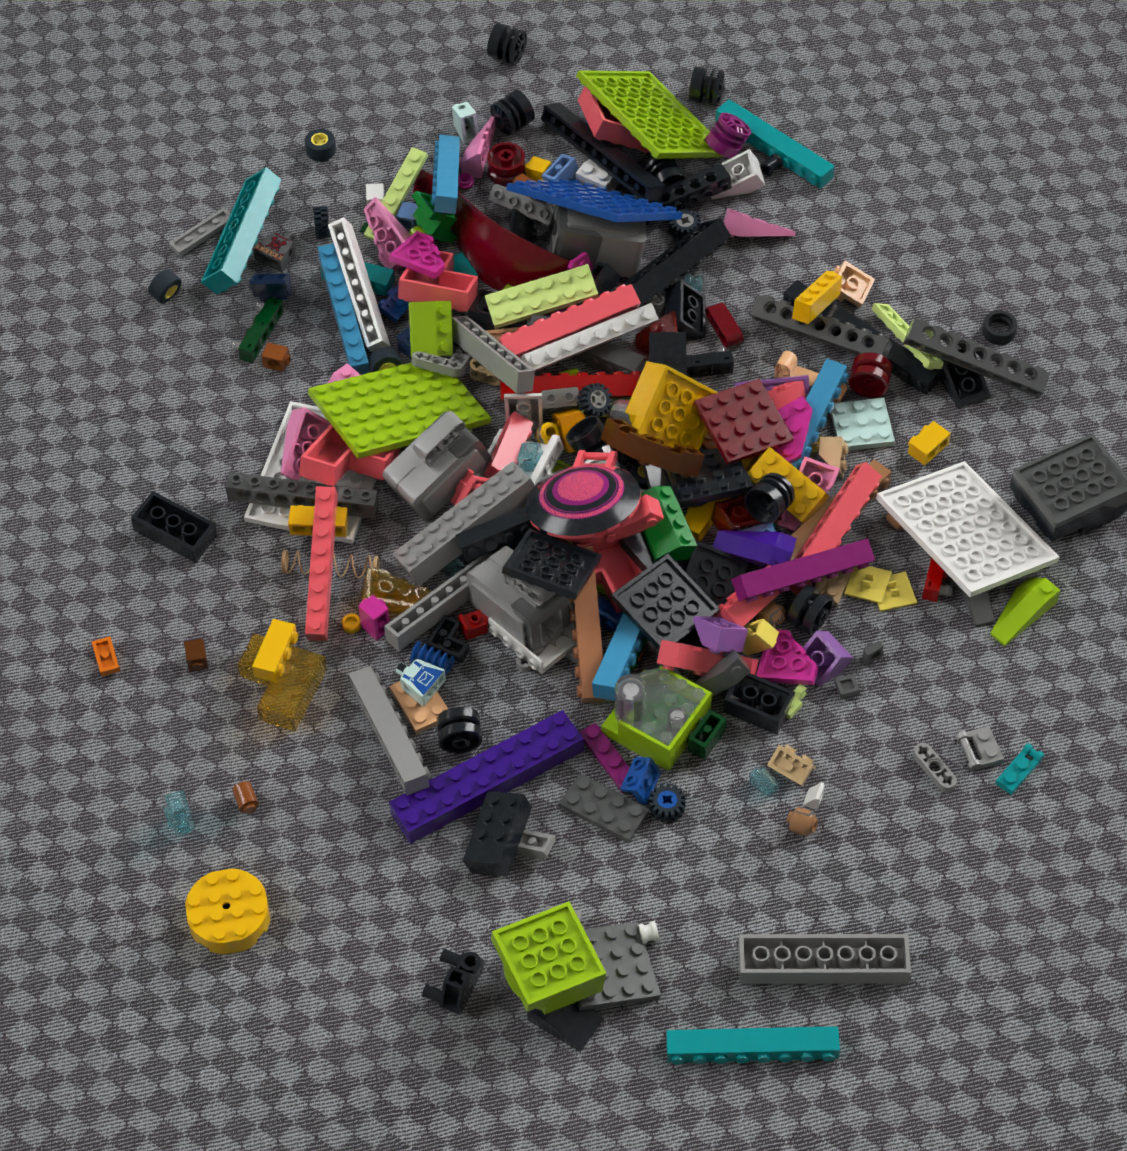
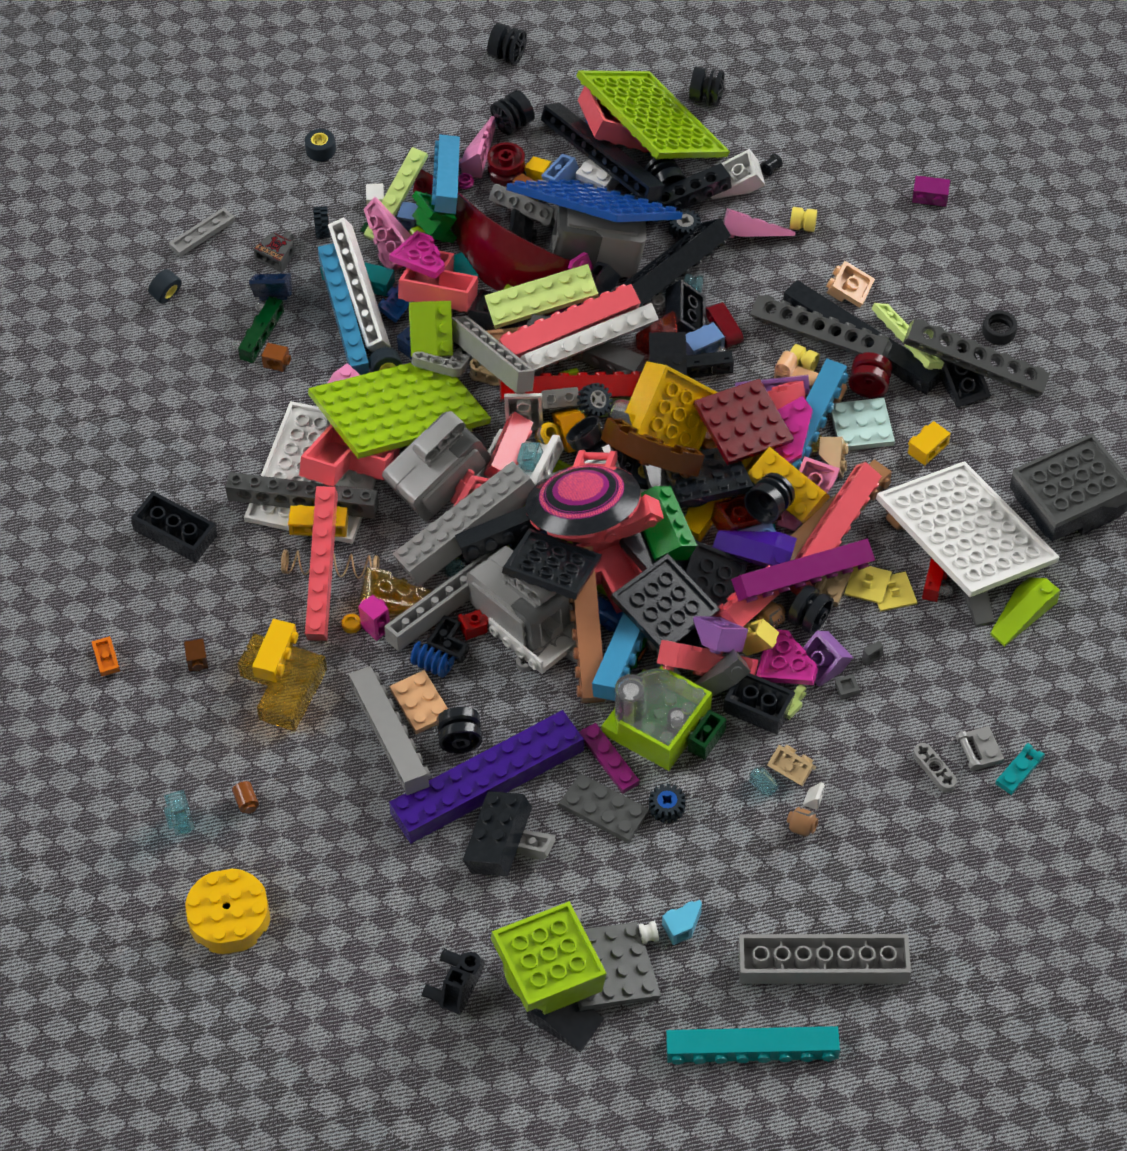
teal brick [201,167,281,295] -> none
bright pink wedge [281,407,331,480] -> none
light aqua torso [396,659,446,707] -> none
light aqua torso [452,102,479,144] -> none
blue bracket [620,757,661,805] -> none
magenta wheel [705,112,751,158] -> none
teal brick [715,99,835,189] -> none
yellow brick [792,271,843,324] -> none
none -> medium azure slope [662,900,702,945]
none -> medium blue brick [686,322,725,355]
none -> light yellow wheel [790,207,817,232]
none -> light yellow wheel [790,344,820,371]
none -> magenta brick [912,176,950,207]

